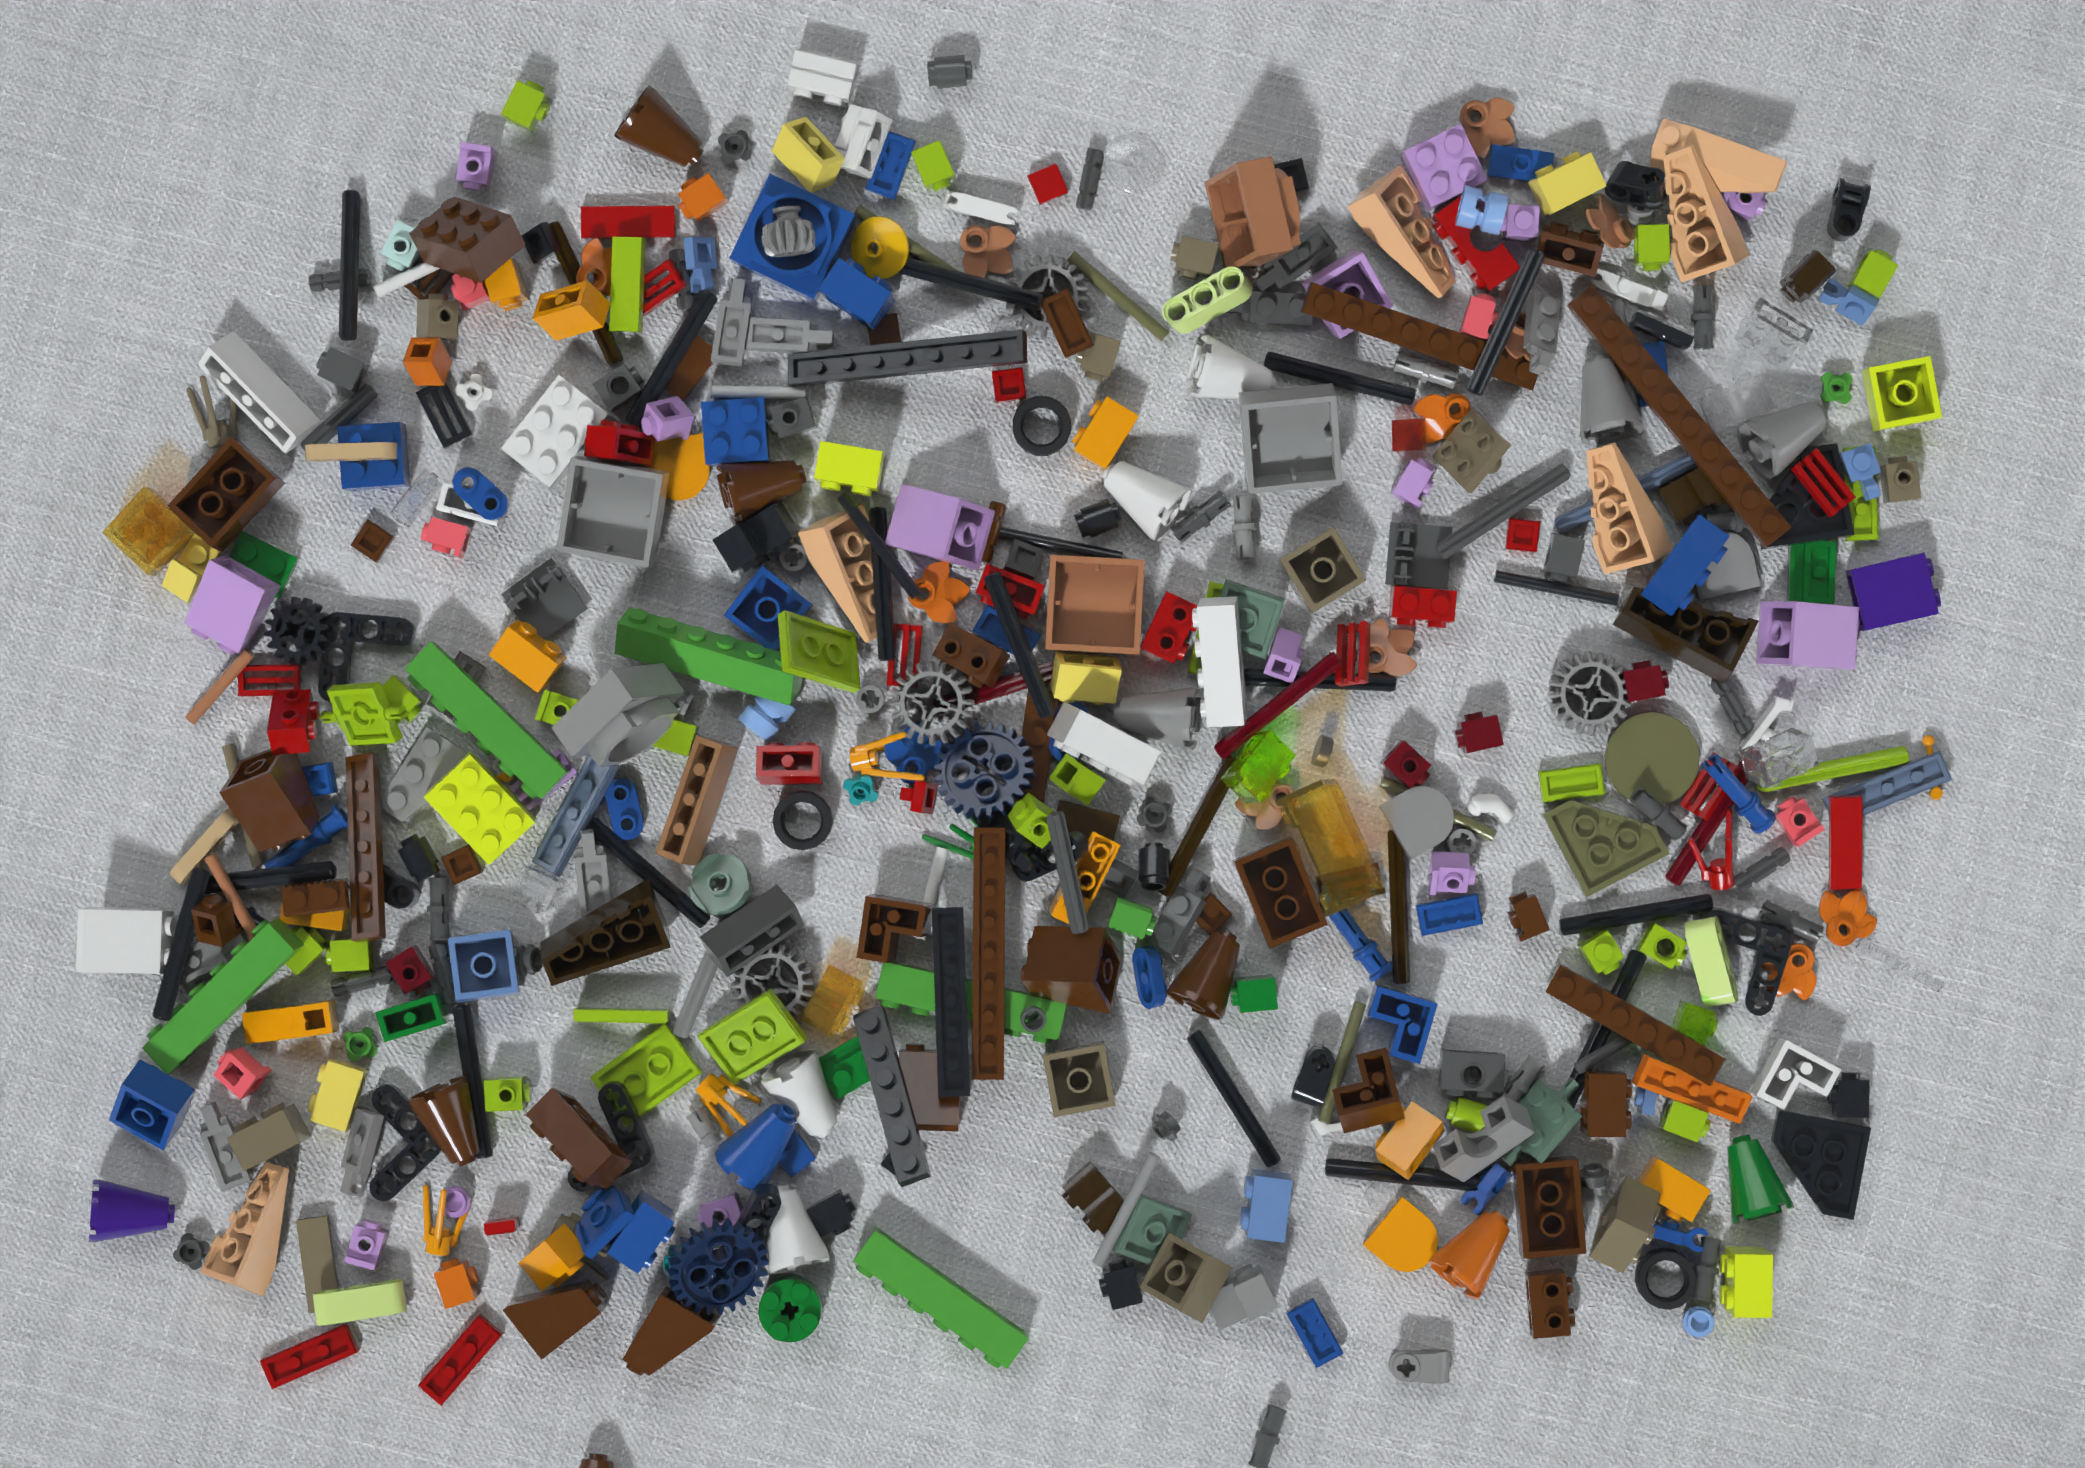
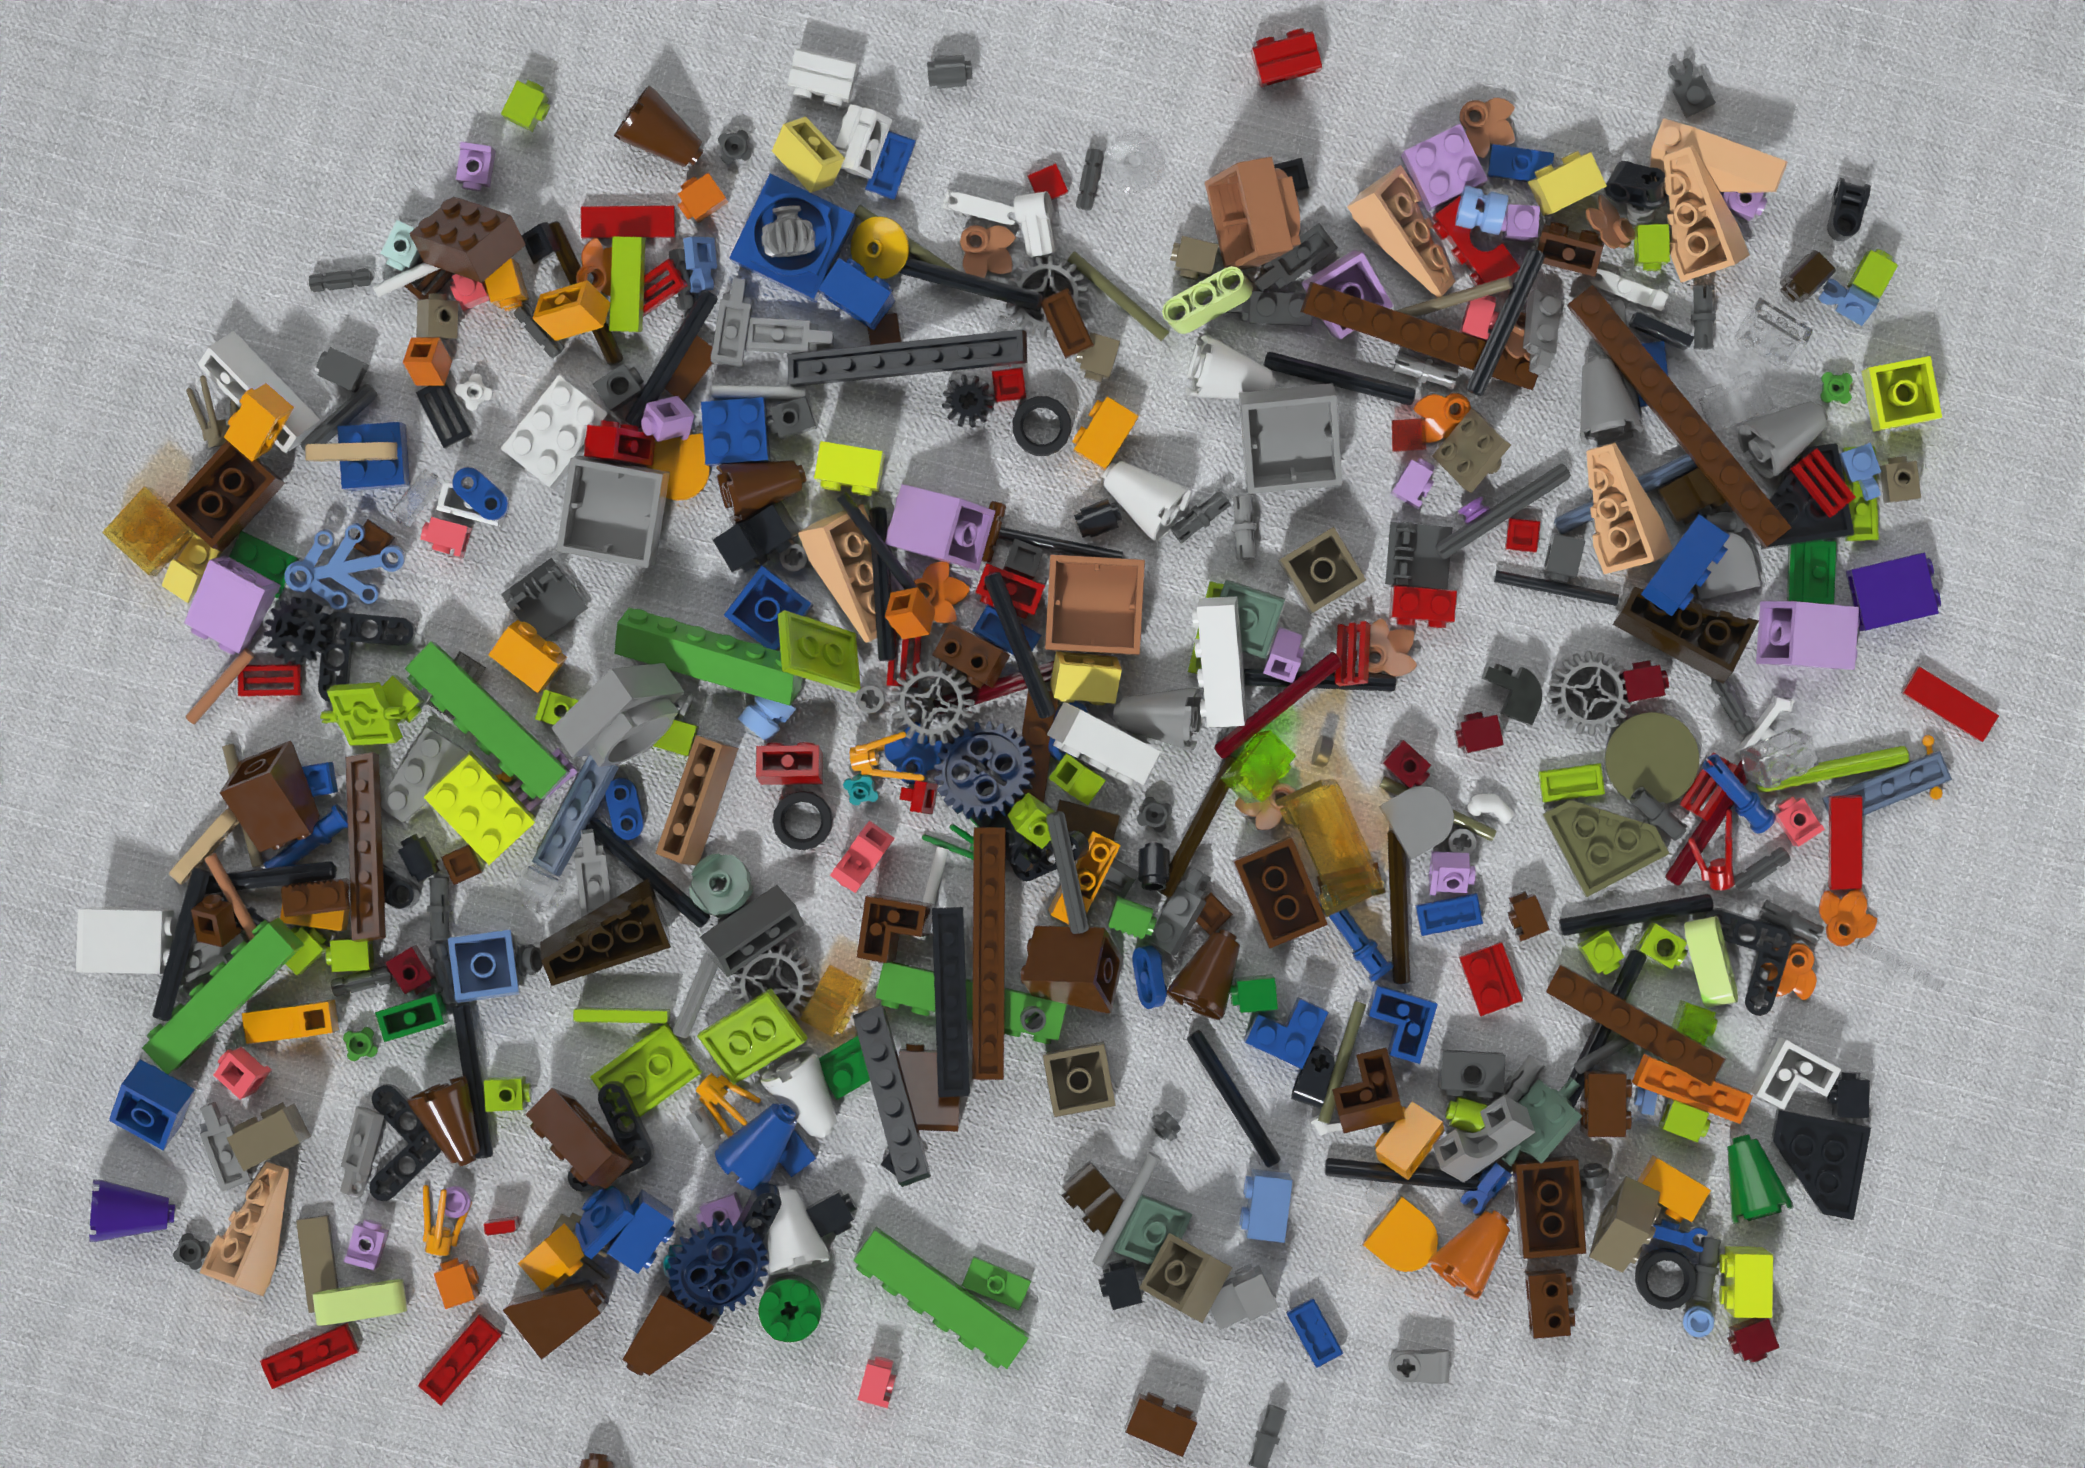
red brick [267,689,320,755] -> none
light yellow brick [308,1058,369,1132] -> none
black axle [339,190,360,341] -> none
lime brick [911,140,955,192] -> none
red brick [1140,591,1198,664] -> none
none -> light orange brick [224,383,294,461]
none -> medium blue plant [285,523,405,610]
none -> dark grey axle [514,303,565,358]
none -> coral brick [830,820,895,893]
none -> coral brick [857,1356,896,1408]
none -> orange brick [885,587,936,640]
none -> black gear [942,375,995,428]
none -> bright green plate [961,1256,1031,1310]
none -> white piece [1014,191,1055,257]
none -> reddish brown brick [1125,1392,1198,1457]
none -> blue brick [1244,997,1329,1069]
none -> red brick [1251,28,1322,88]
none -> dark tan bar [1395,276,1513,317]
none -> medium lavender bush [1458,496,1490,524]
none -> red plate [1458,942,1523,1016]
none -> pearl dark grey brick [1482,663,1542,726]
none -> dark grey plate [1668,58,1716,118]
none -> dark red brick [1727,1318,1780,1363]
none -> red tile [1901,666,1999,742]

